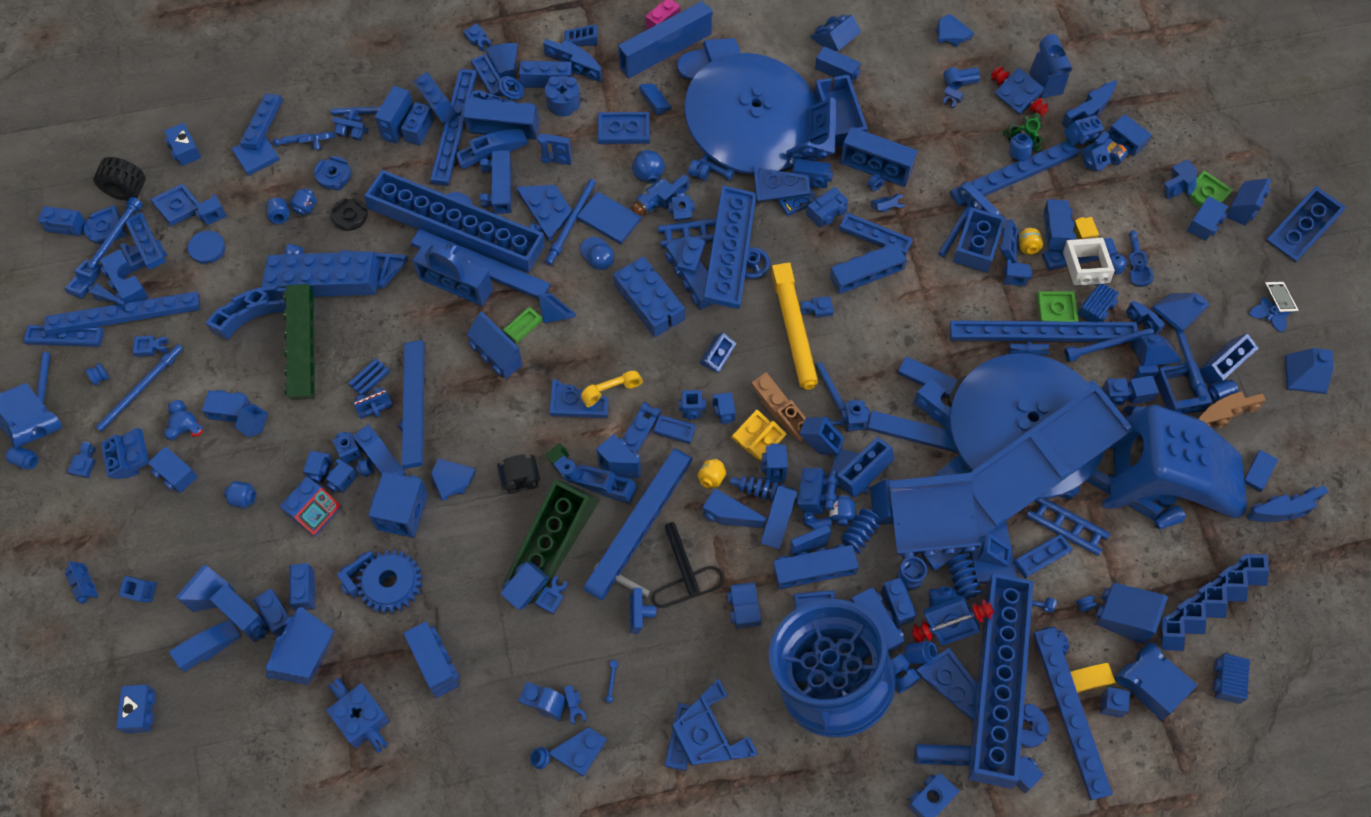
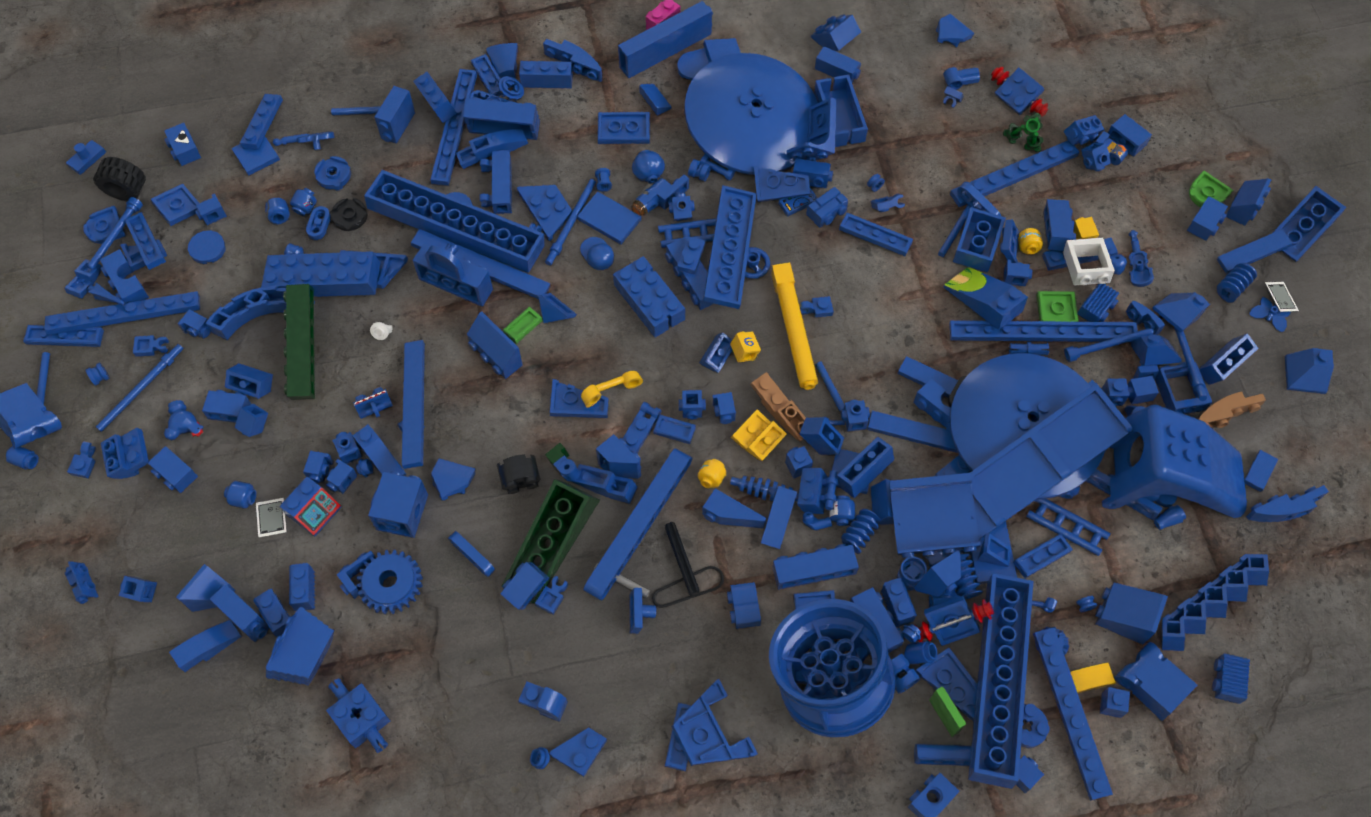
blue brick [38,206,86,236] -> none
blue brick [116,685,156,733] -> none
blue hips [333,110,369,141] -> none
blue tile [348,358,390,395] -> none
blue brick [401,102,434,146] -> none
blue brick [404,621,460,698] -> none
blue plate [463,23,491,52] -> none
blue plate [538,134,573,165] -> none
blue brick [545,76,581,116] -> none
blue slope [564,25,598,46] -> none
blue plate [564,685,587,725] -> none
blue hinge [605,660,618,703] -> none
blue brick [761,443,788,483] -> none
blue tile [788,525,831,557] -> none
blue brick [830,243,907,294] -> none
blue brick [840,127,918,187] -> none
blue head [1009,133,1033,161] -> none
blue piece [1029,34,1073,98] -> none
blue slope [1062,80,1117,128] -> none
blue brick [1164,159,1197,199] -> none
blue brick [1208,380,1238,403] -> none
none -> blue tile [66,140,106,175]
none -> blue brick [178,309,211,339]
none -> blue brick [225,363,273,399]
none -> sticker [256,498,286,537]
none -> blue plate [306,206,331,240]
none -> white plate [370,322,392,340]
none -> blue beam [448,531,495,577]
none -> blue bush [595,168,612,191]
none -> yellow brick [730,331,761,362]
none -> blue brick [785,446,813,479]
none -> blue plate [901,624,921,643]
none -> blue slope [914,550,961,597]
none -> bright green tile [929,687,966,737]
none -> blue slope [943,267,1028,330]
none -> blue tile [1217,229,1292,274]
none -> blue piece [1217,263,1257,303]

